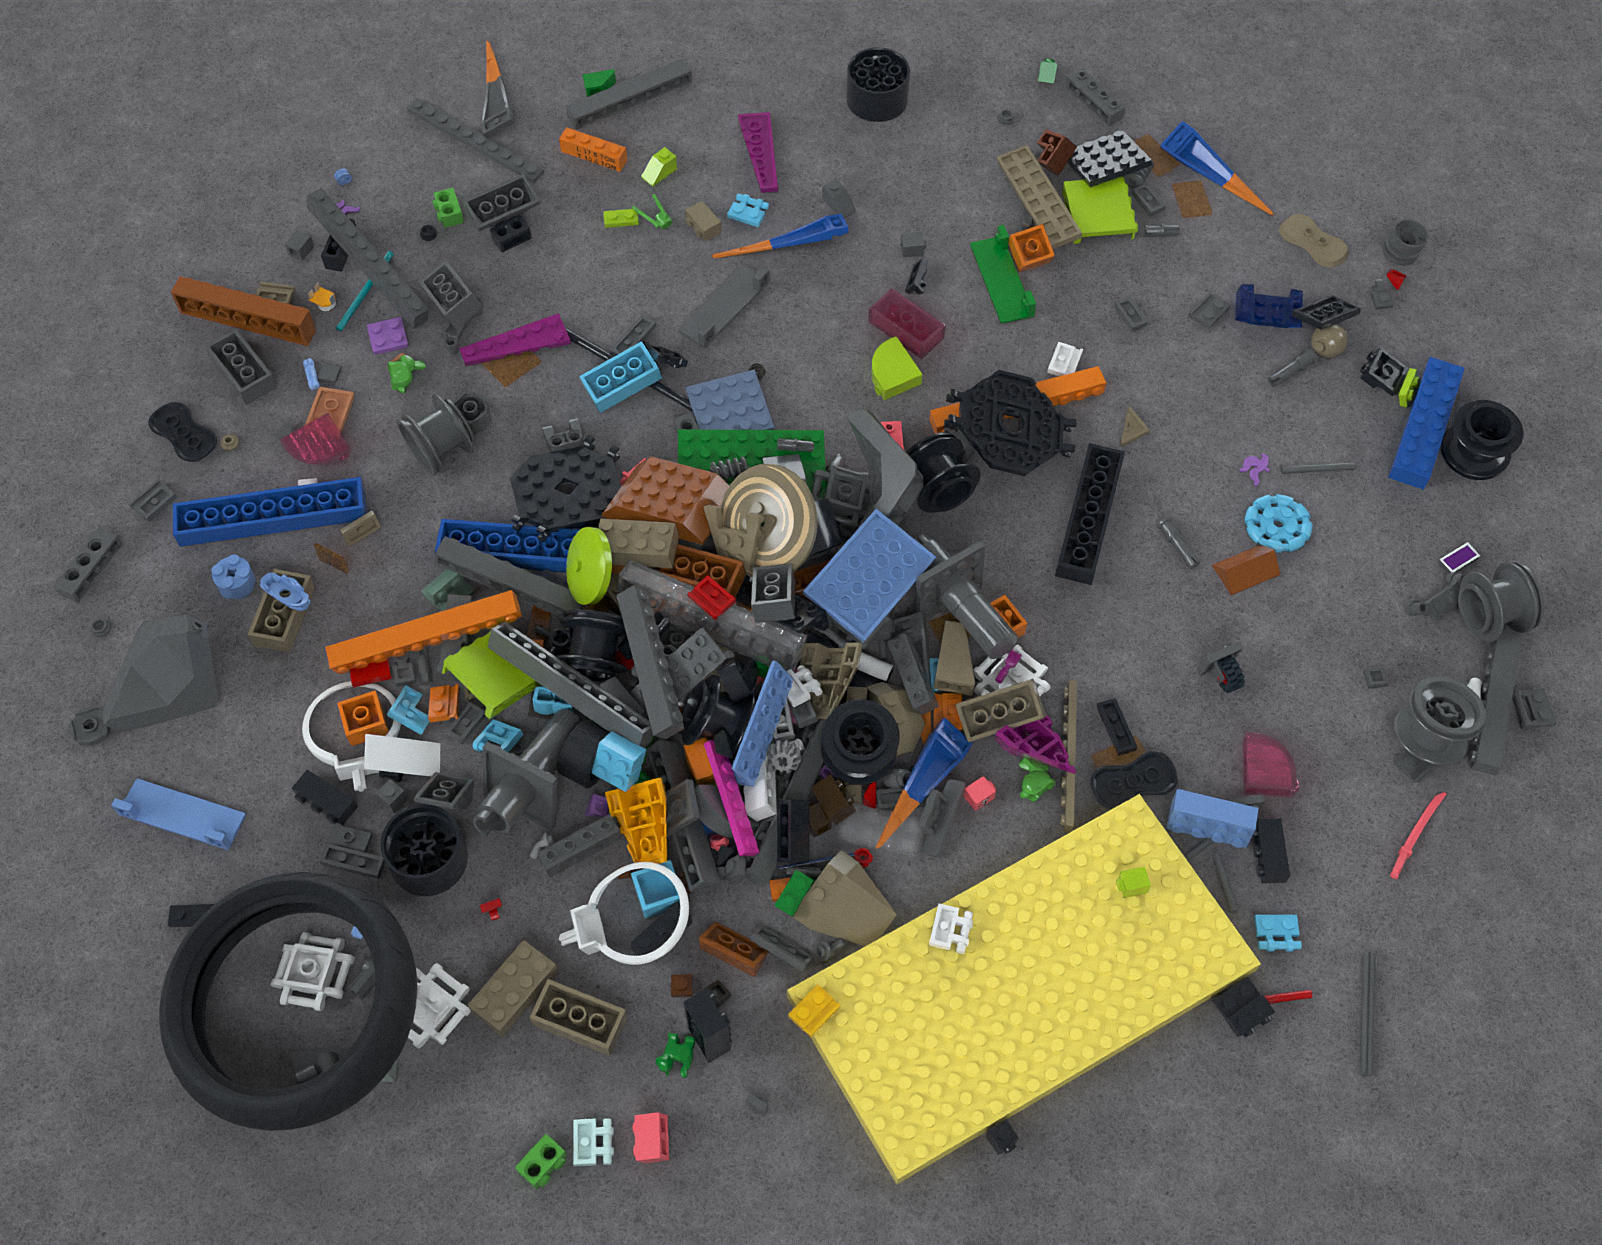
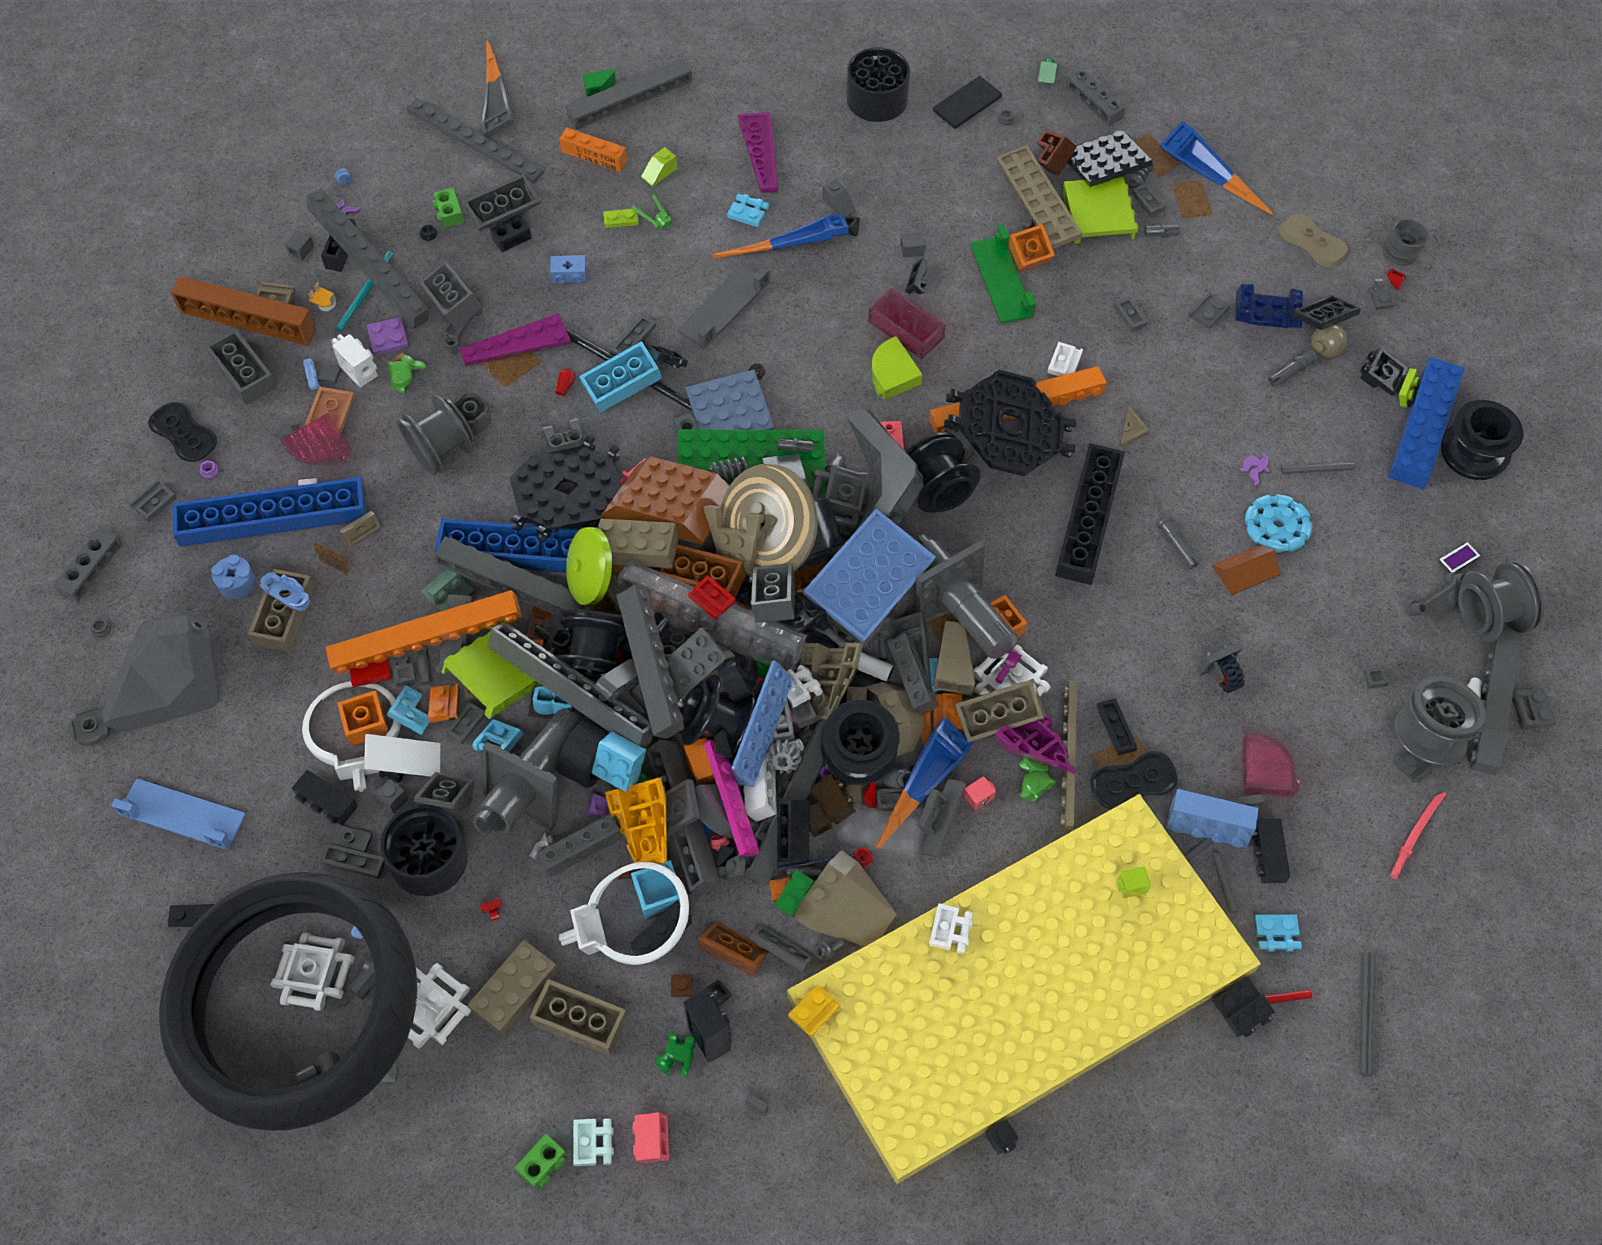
dark tan plate [220,434,239,451] -> none
dark tan brick [685,201,722,241] -> none
none -> medium lavender plate [200,461,219,478]
none -> white brick [331,334,378,388]
none -> medium blue brick [550,255,587,284]
none -> red cone [555,369,576,396]
none -> dark grey beam [594,658,639,701]
none -> pearl dark grey slope [845,217,860,237]
none -> black tile [933,76,1002,129]

